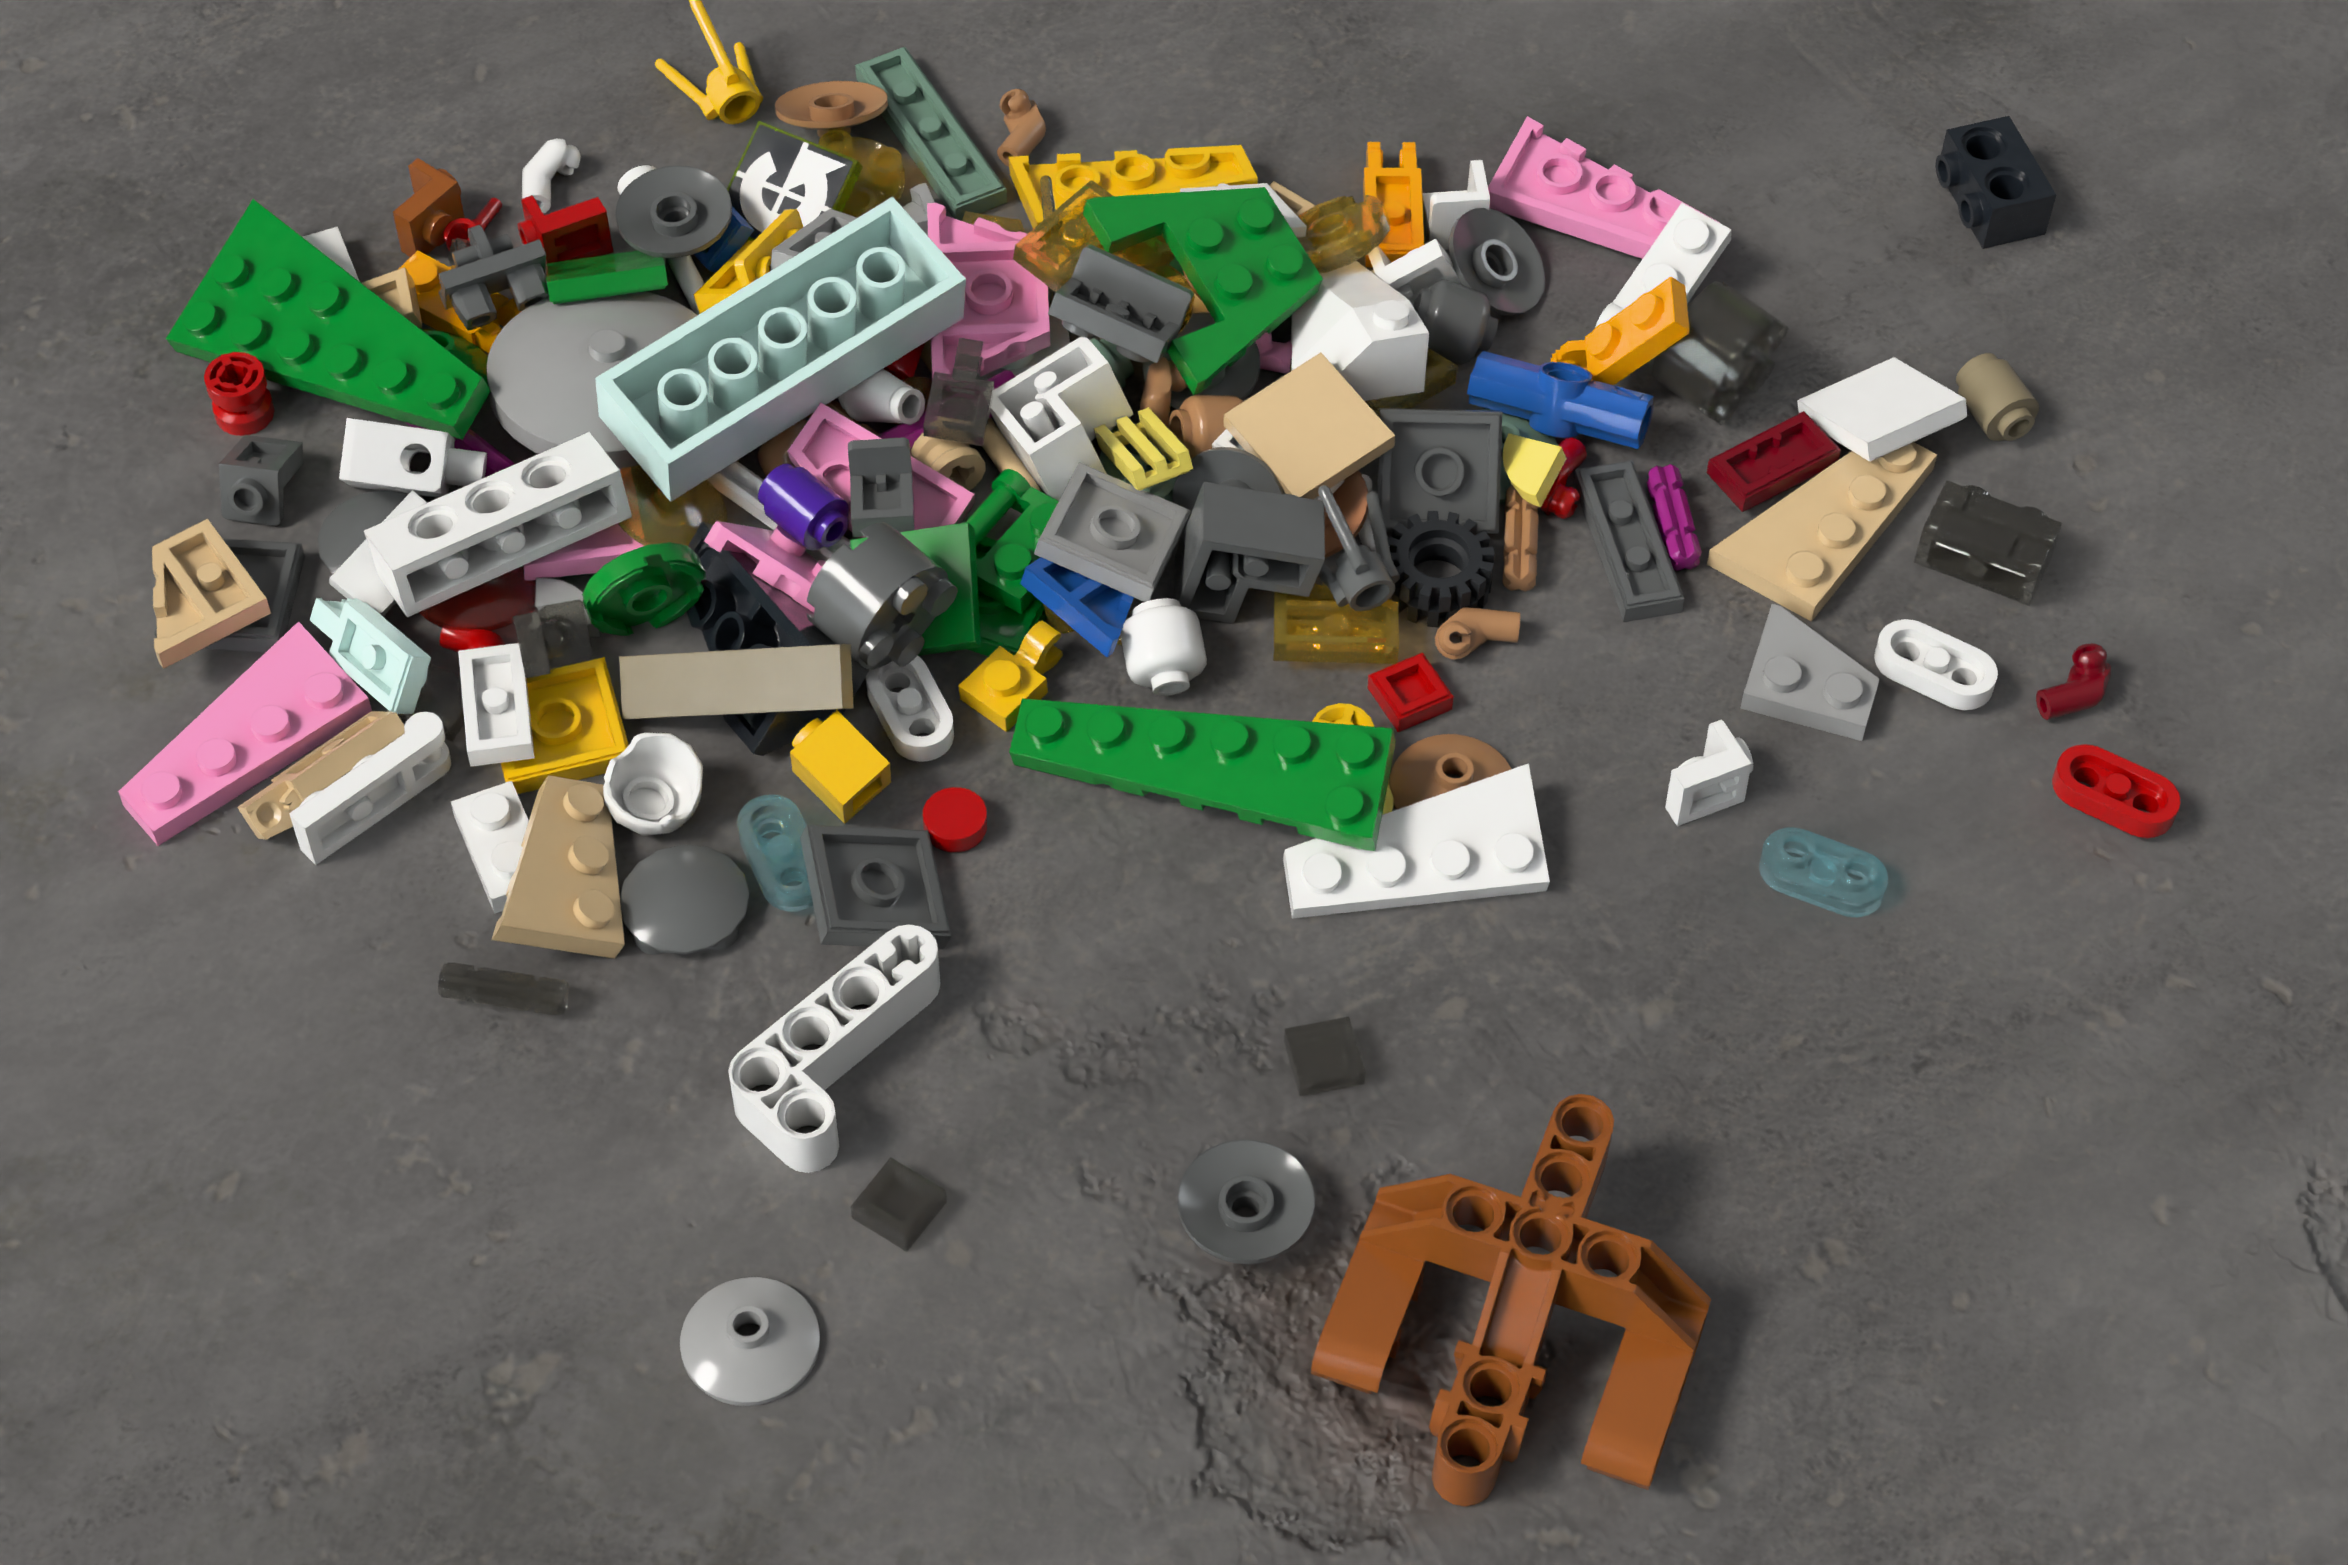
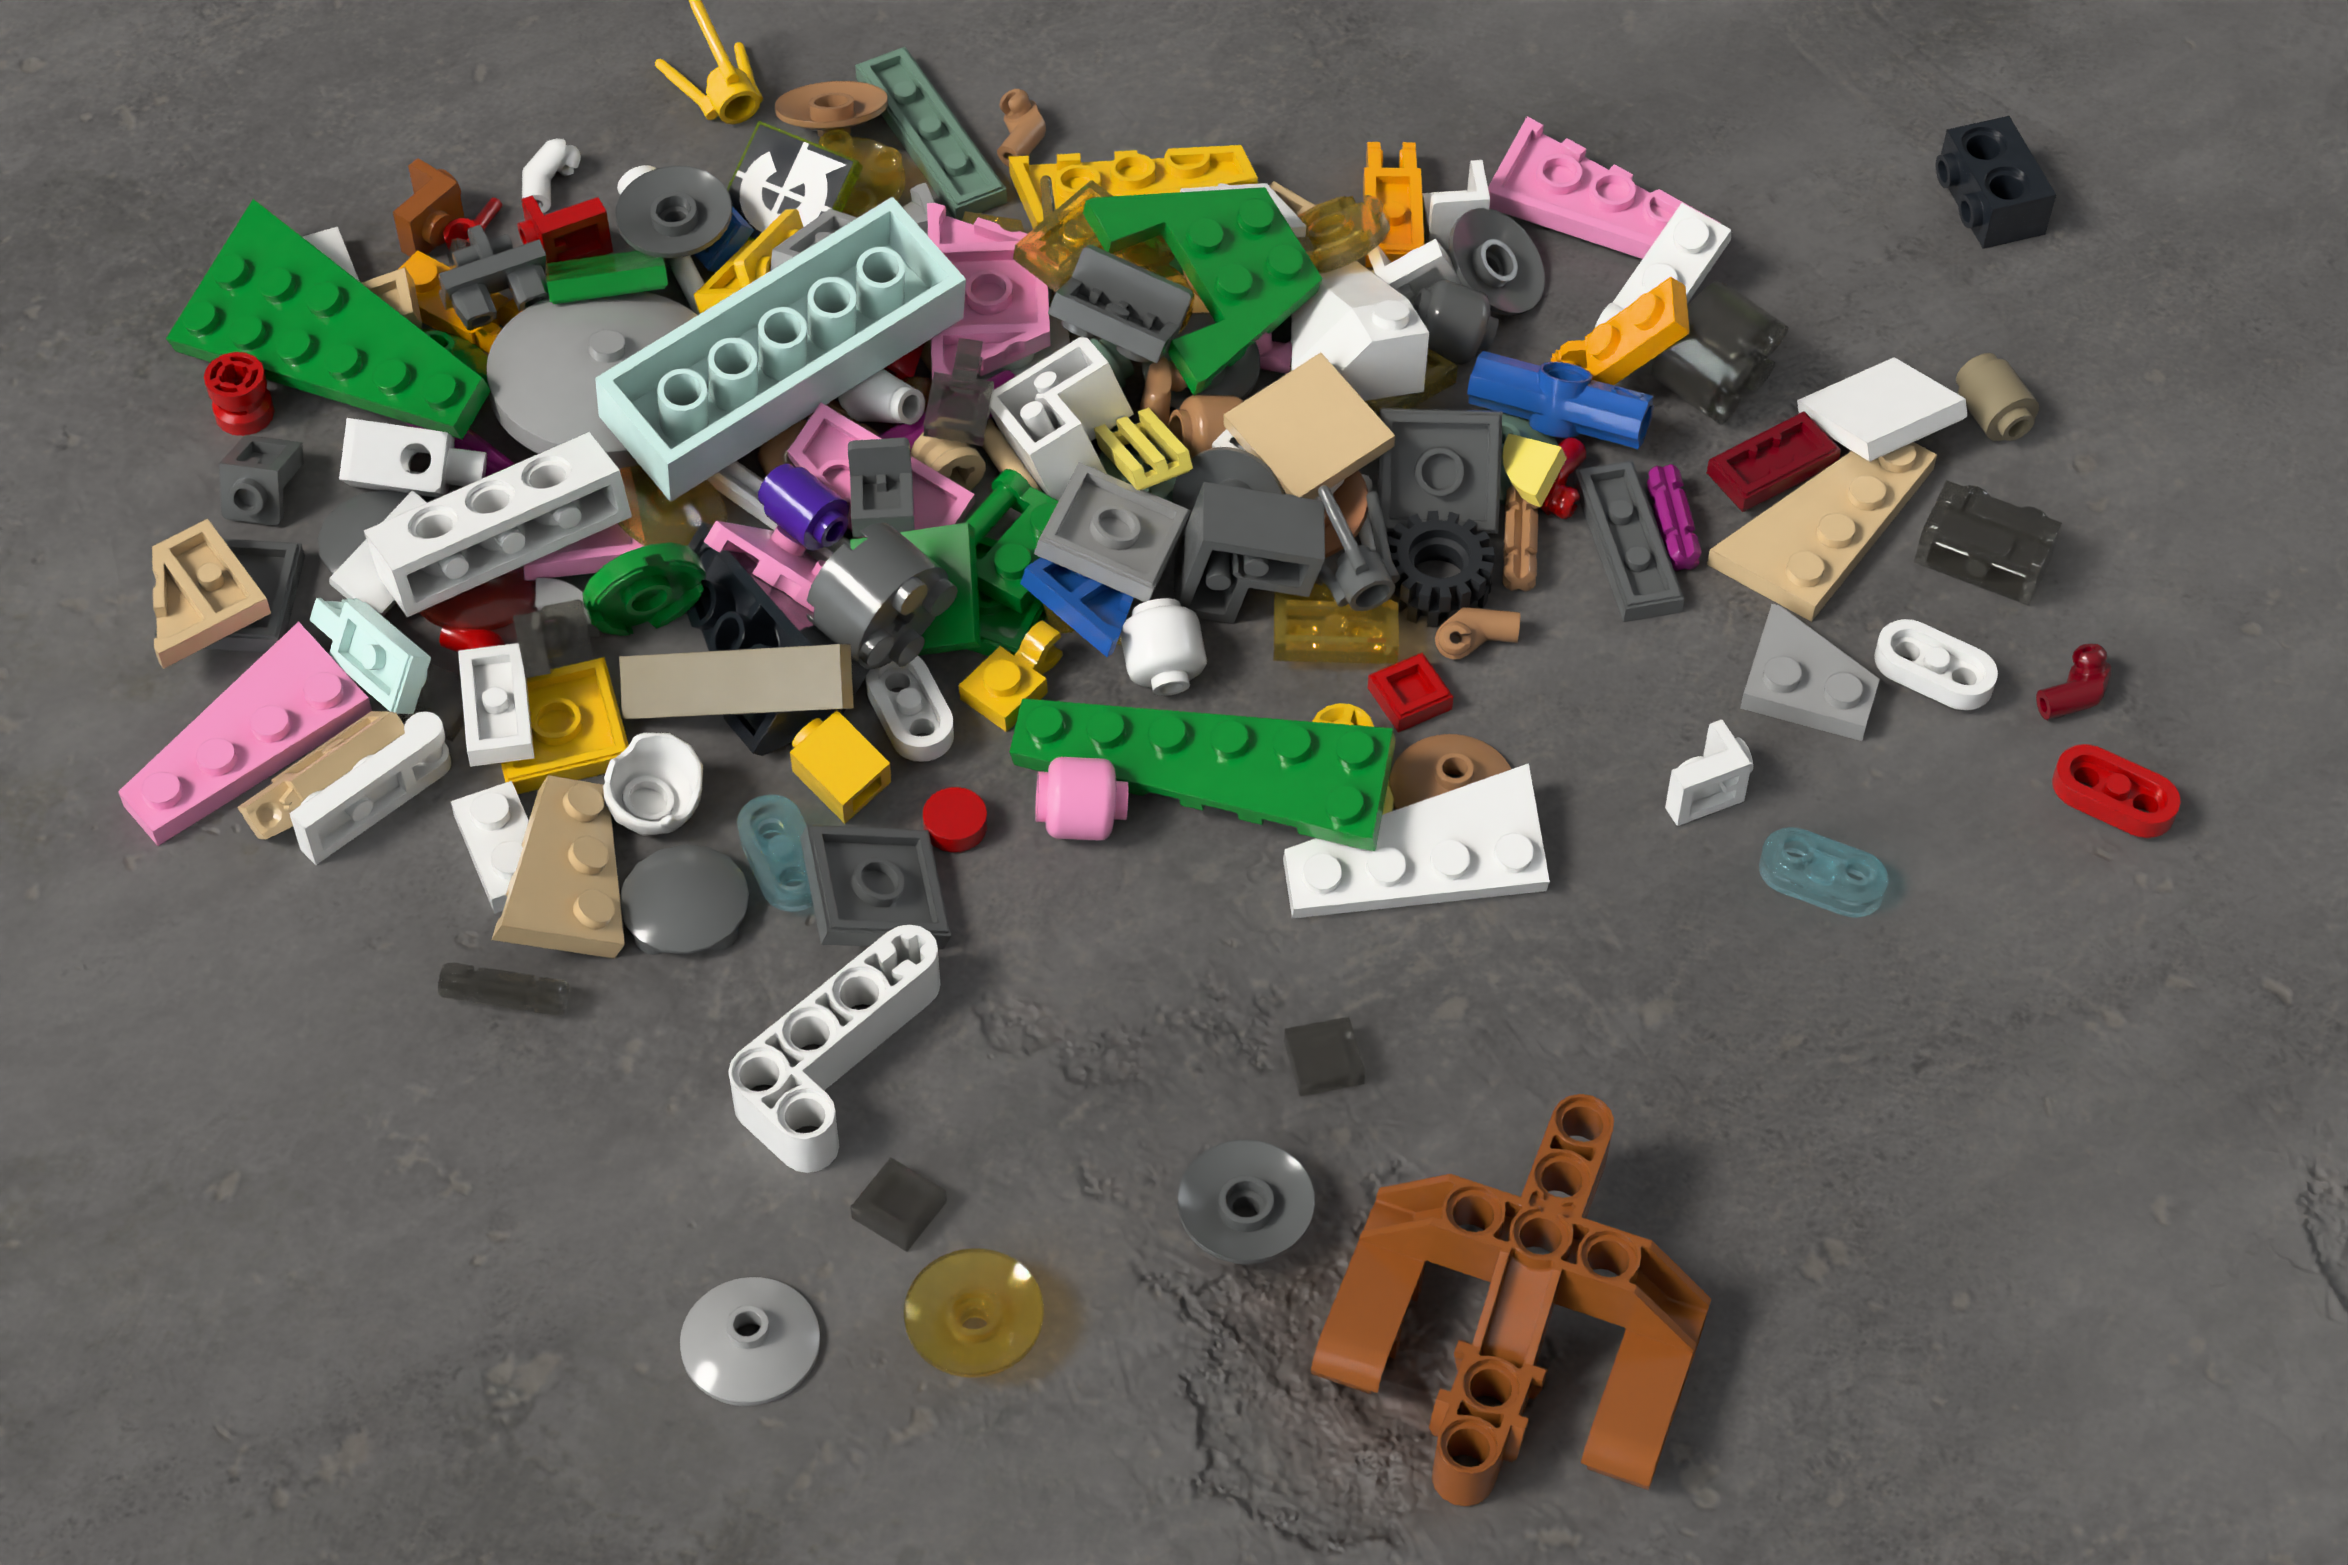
none -> clear yellow dish [904,1248,1044,1377]
none -> bright pink head [1035,757,1128,841]

